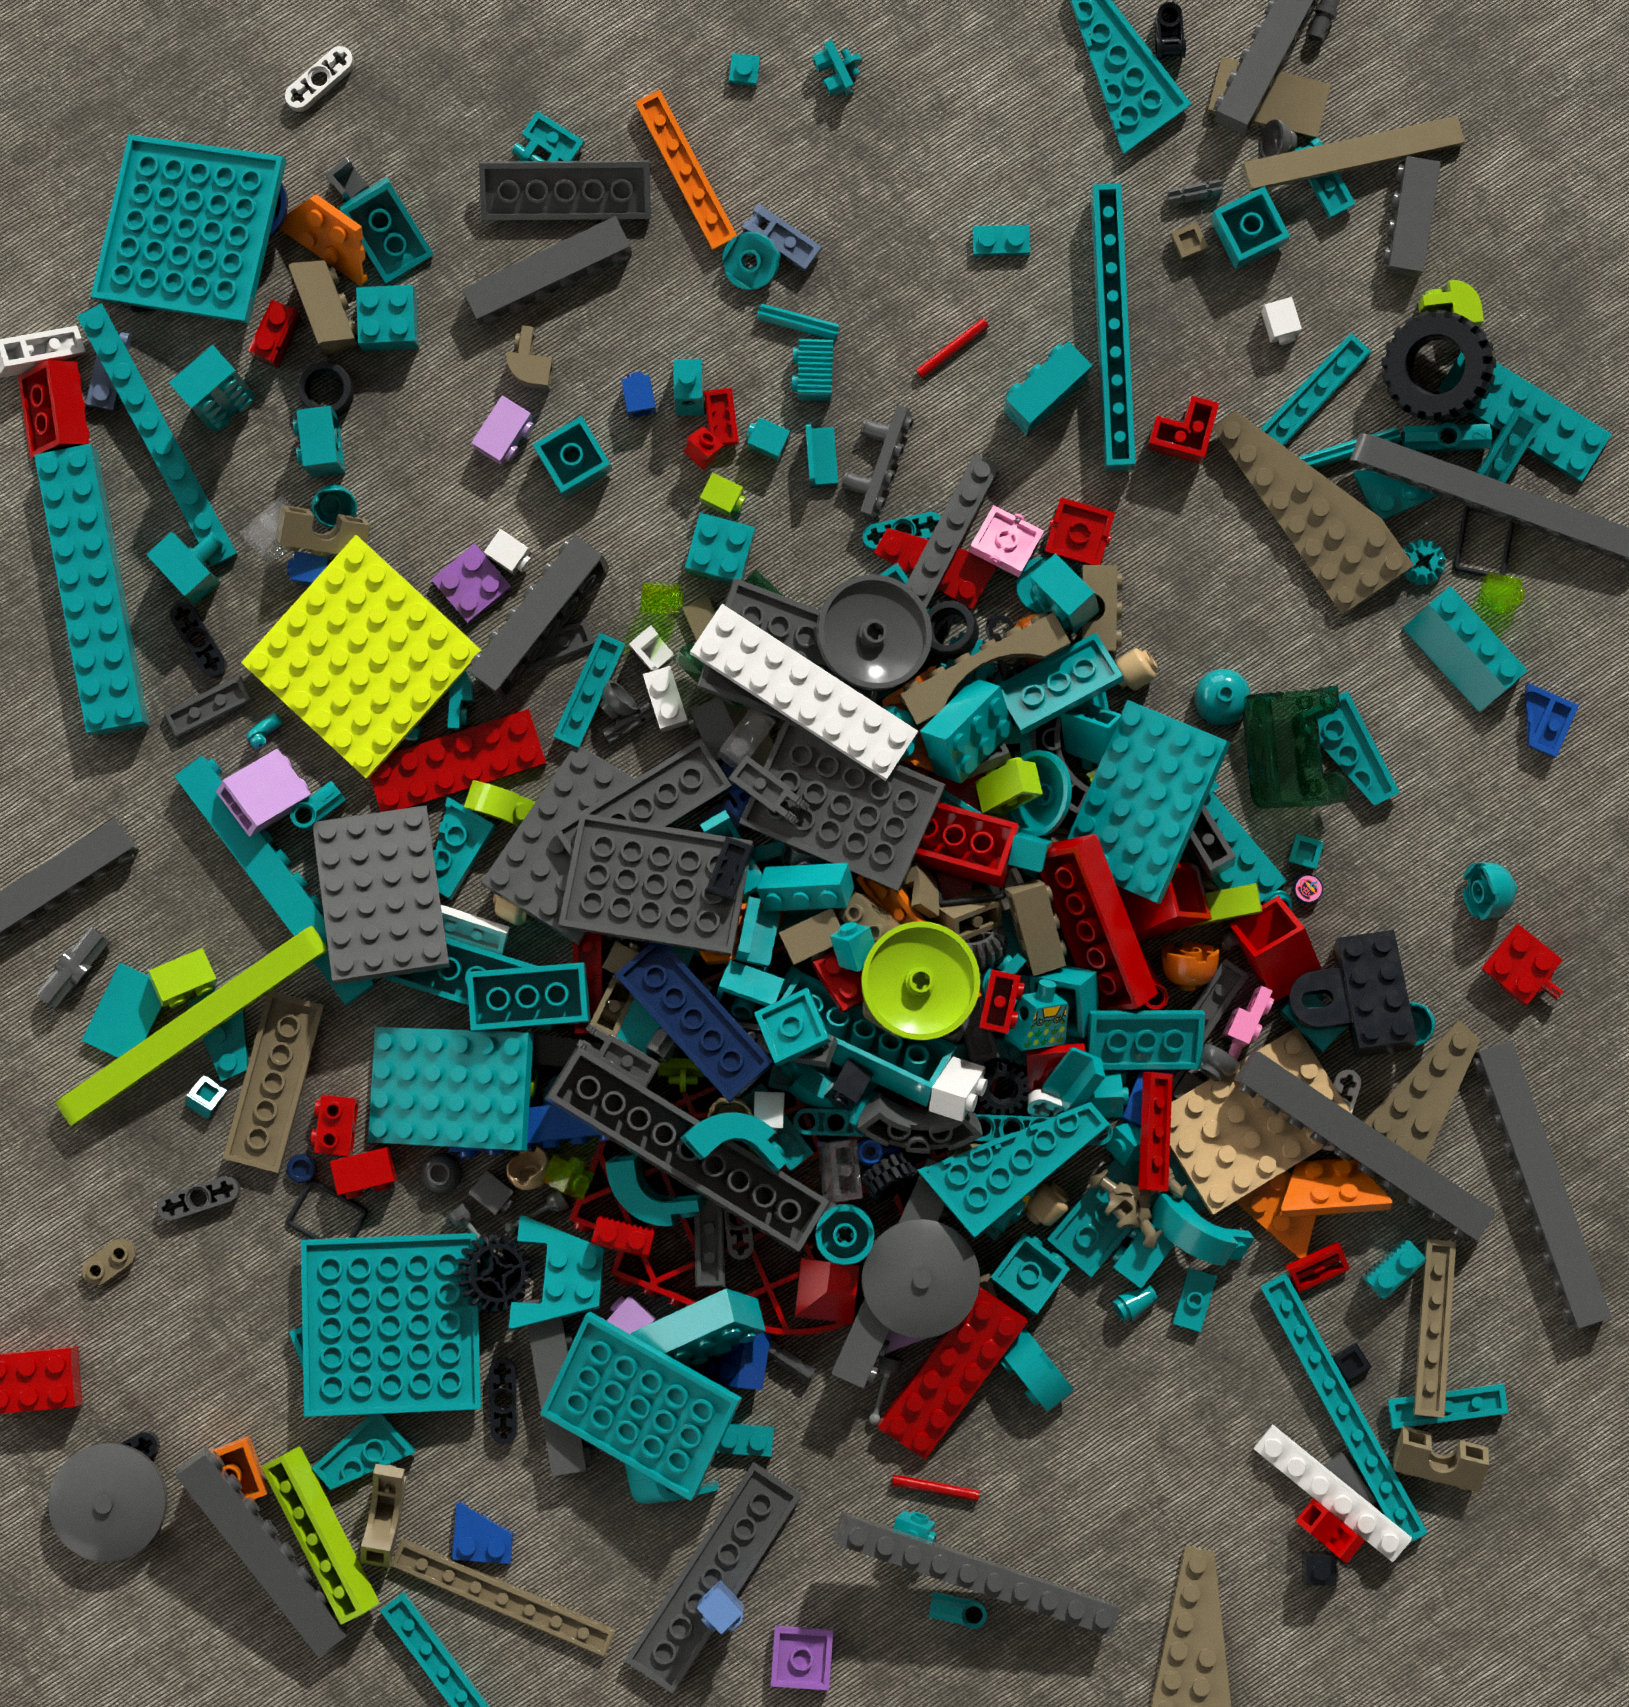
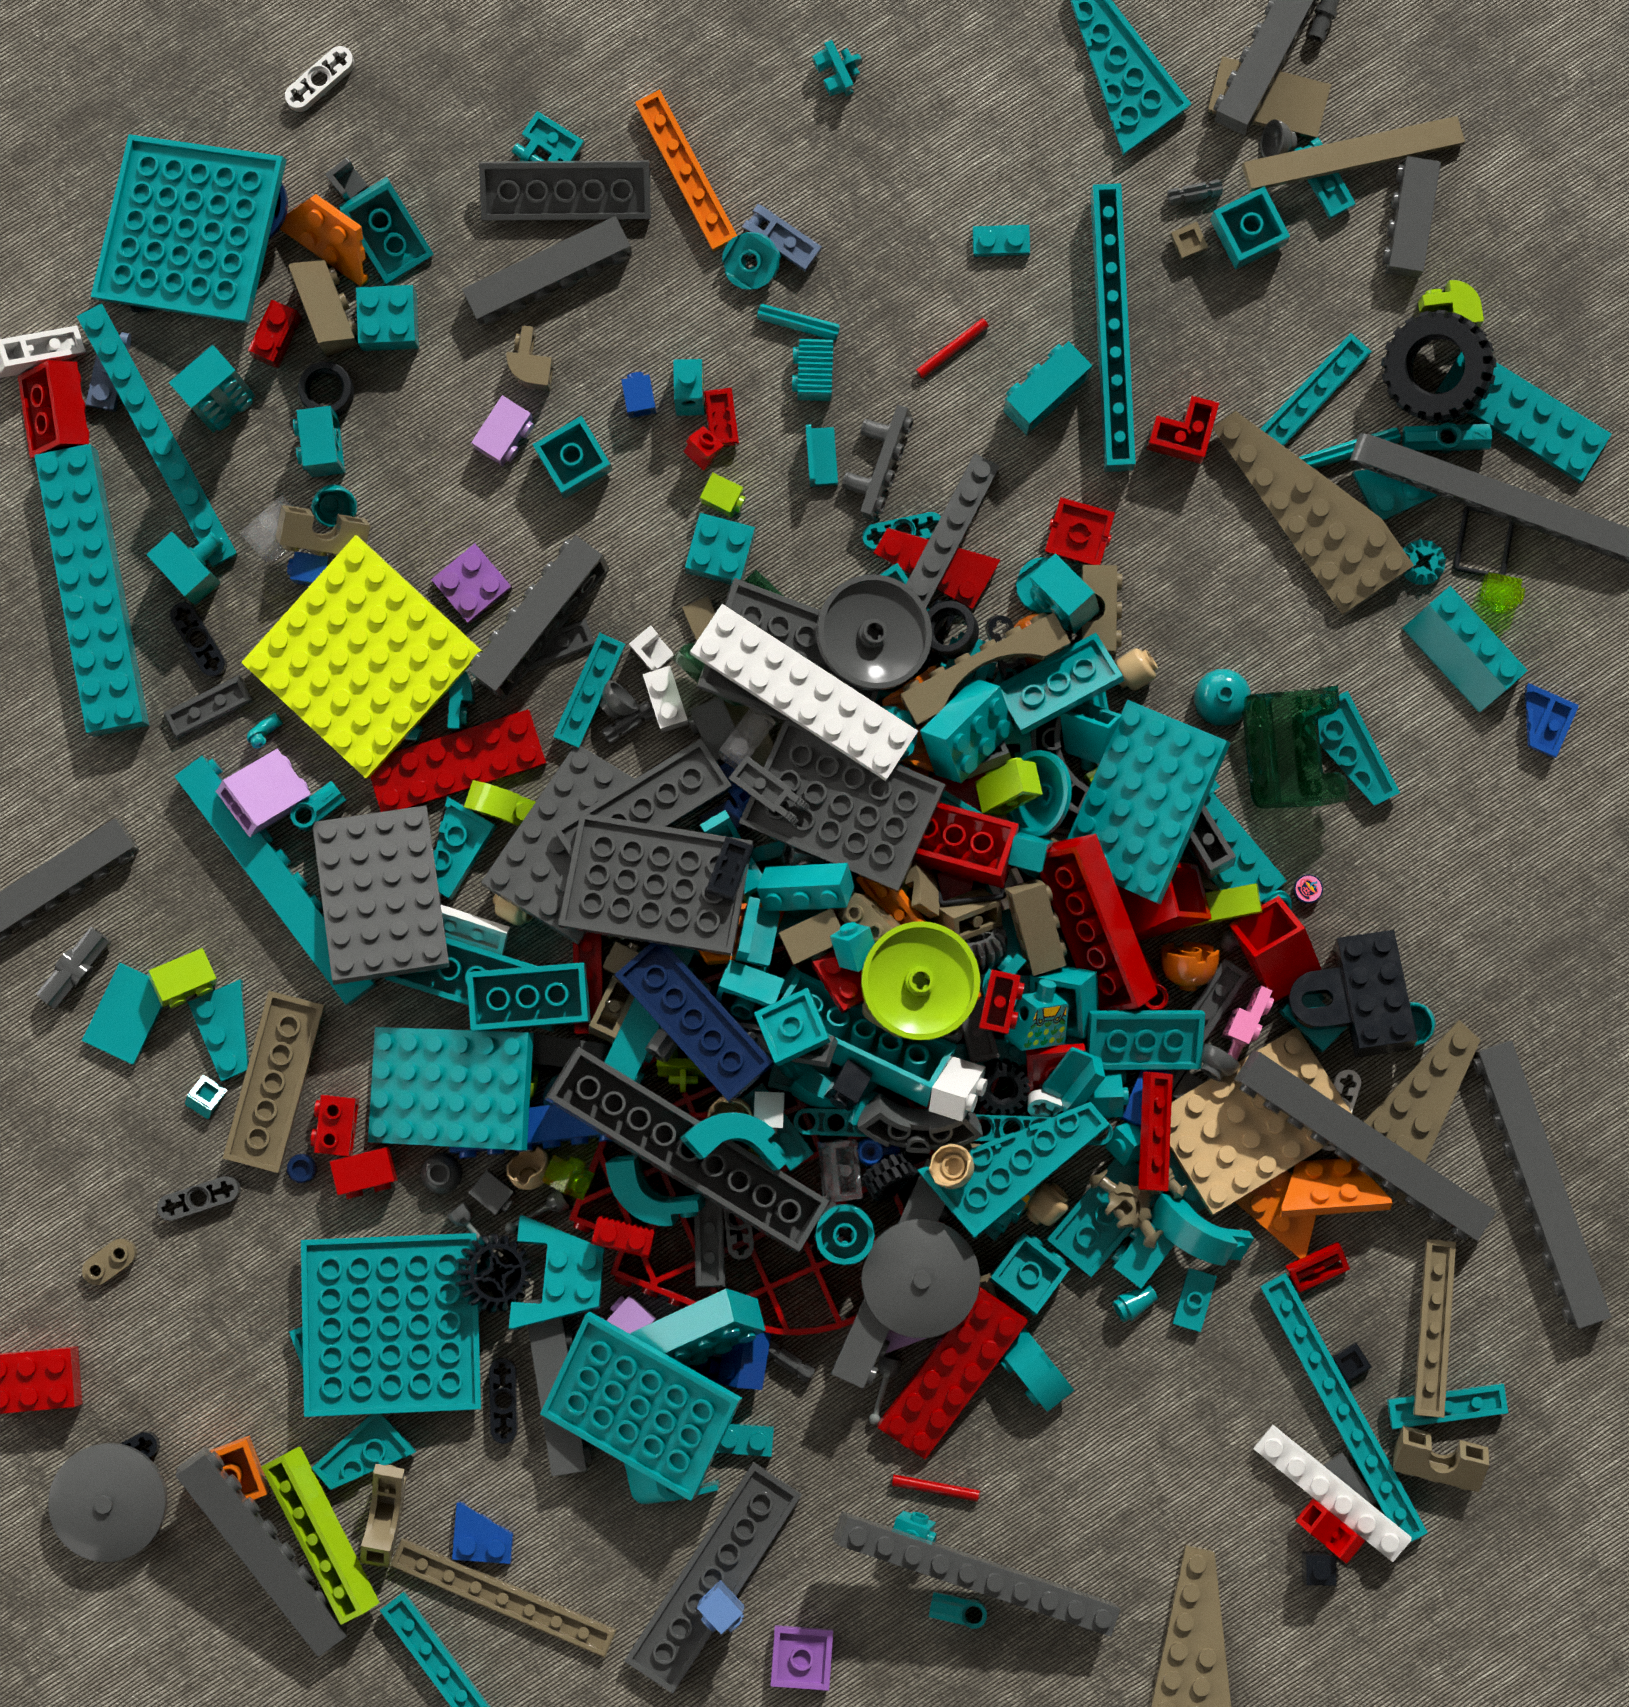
lime beam [55,925,328,1127] -> none
black piece [286,1179,368,1239] -> none
white brick [484,529,531,576] -> none
dark grey hinge [577,1024,661,1088] -> none
clear neon green brick [640,581,683,615] -> none
teal plate [729,53,760,87] -> none
teal brick [745,417,791,462] -> none
red slope [795,1258,860,1323] -> none
bright pink plate [968,505,1044,577] -> none
black piece [1155,2,1186,60] -> none
white brick [1261,297,1302,345] -> none
teal plate [1288,834,1324,870] -> none
teal brick [1362,1240,1427,1300] -> none
teal cylinder [1462,862,1517,920] -> none
teal plate [1476,407,1542,483] -> none
red plate [1480,923,1564,1006] -> none
none -> tan hair [929,1144,974,1189]

